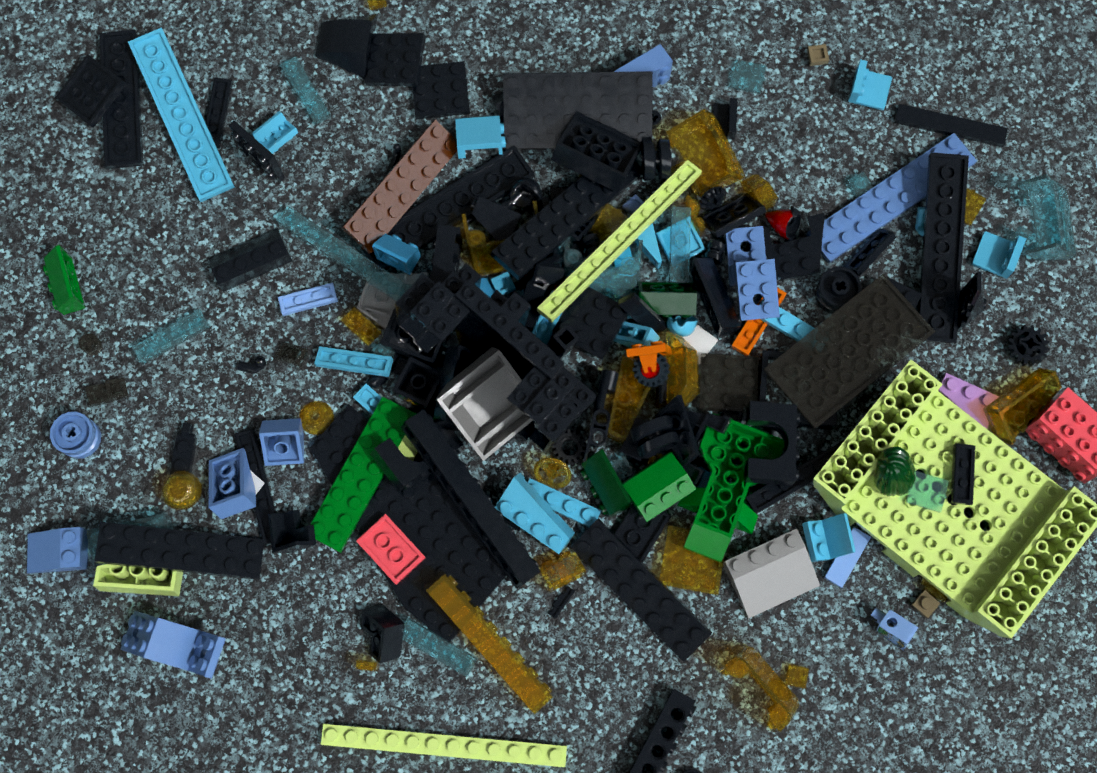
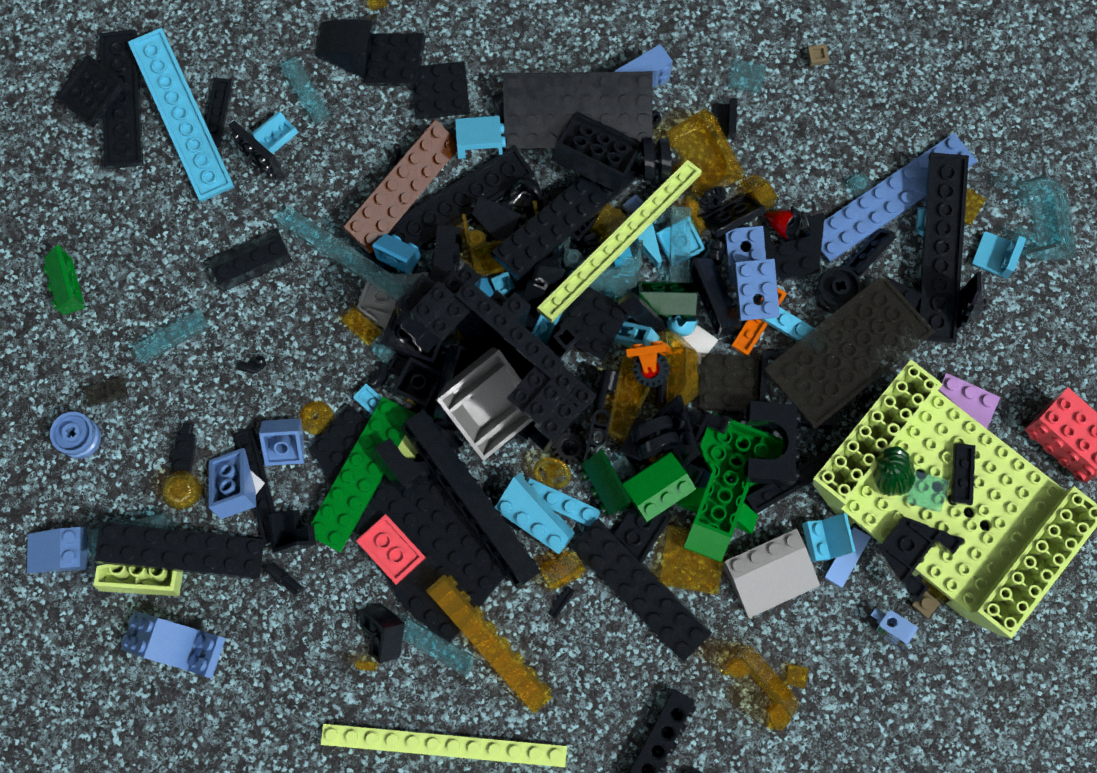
clear smoke wheel [79,334,103,356] -> none
clear smoke slope [273,341,309,371] -> none
light blue tile [278,282,338,316] -> none
medium azure plate [314,346,393,377] -> none
medium azure bracket [848,59,892,110] -> none
black tile [894,104,1008,147] -> none
clear yellow wedge [983,368,1062,445] -> none
black gear [1006,325,1050,367] -> none
none -> black axle [266,562,303,596]
none -> black wing [878,516,965,602]

